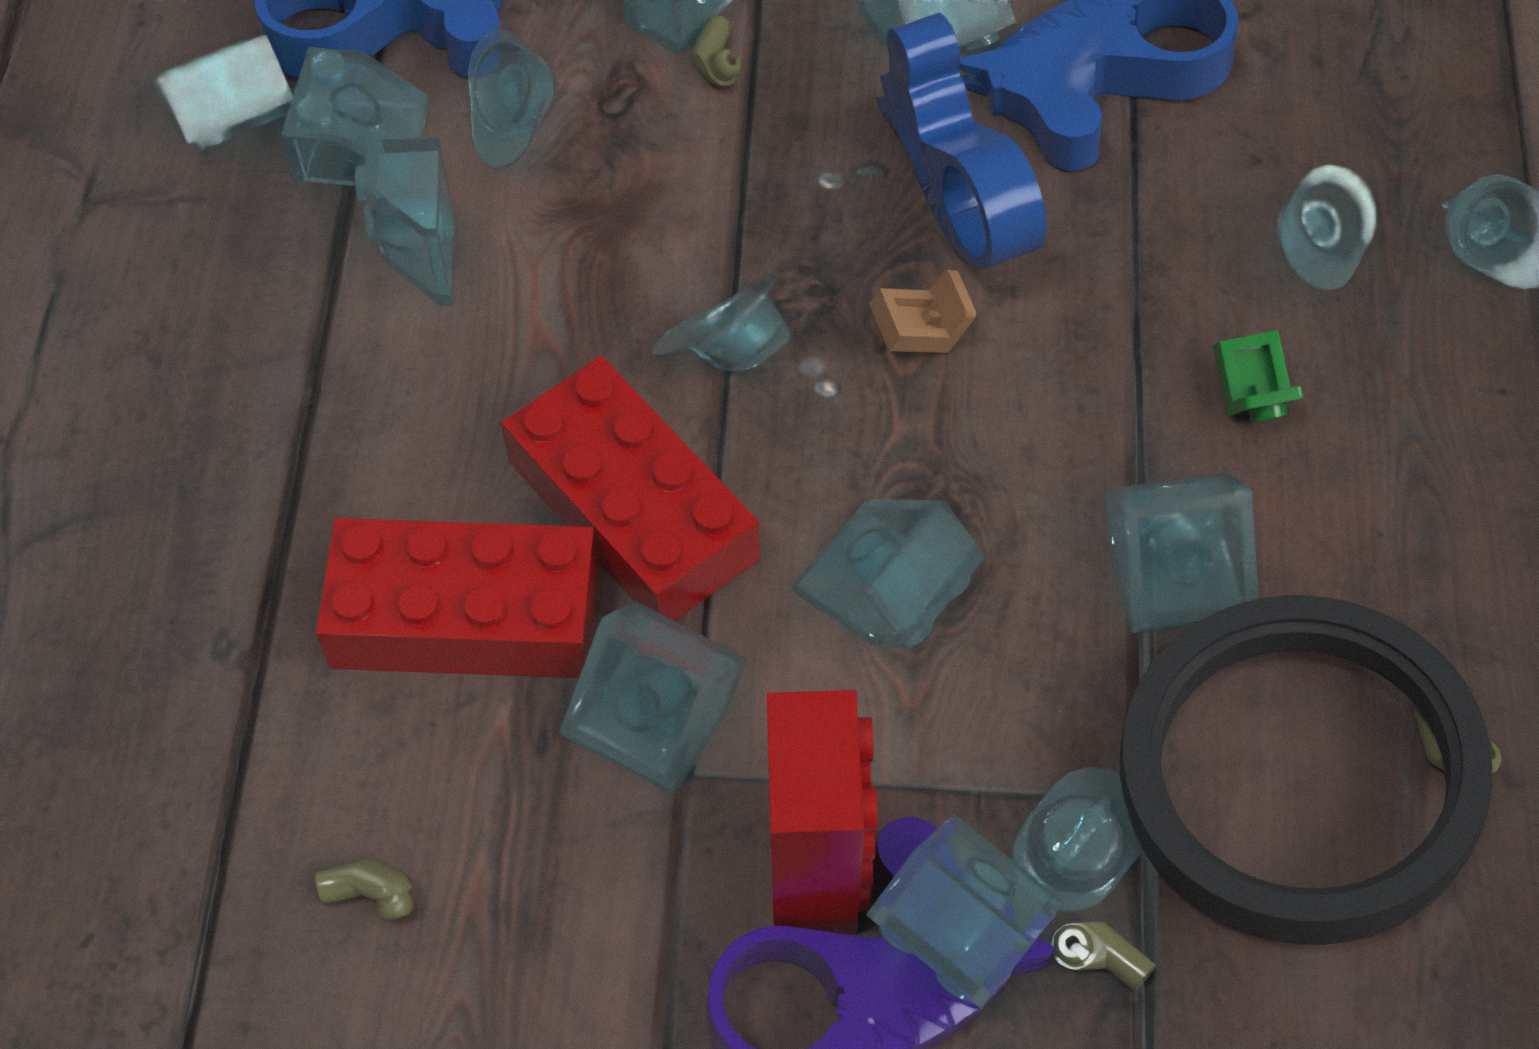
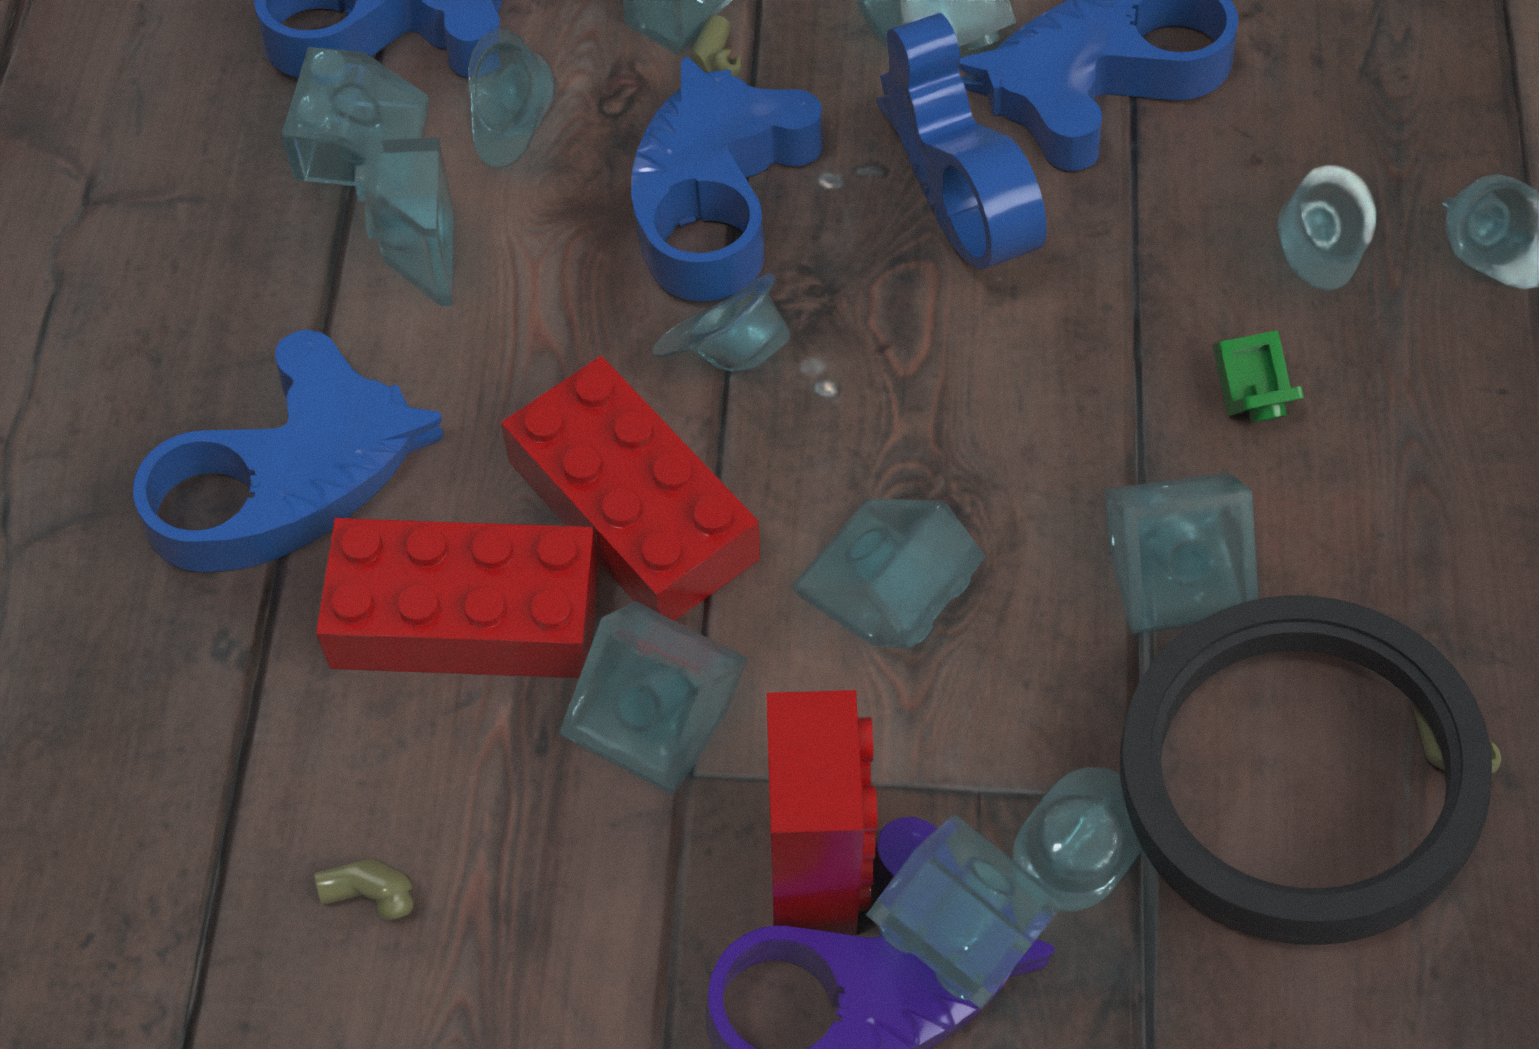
clear light blue slope [149,34,295,149] -> none
medium nougat bracket [869,270,976,353] -> none
olive arm [1051,922,1156,992] -> none
none -> blue animal [133,330,444,572]
none -> blue animal [631,57,823,301]

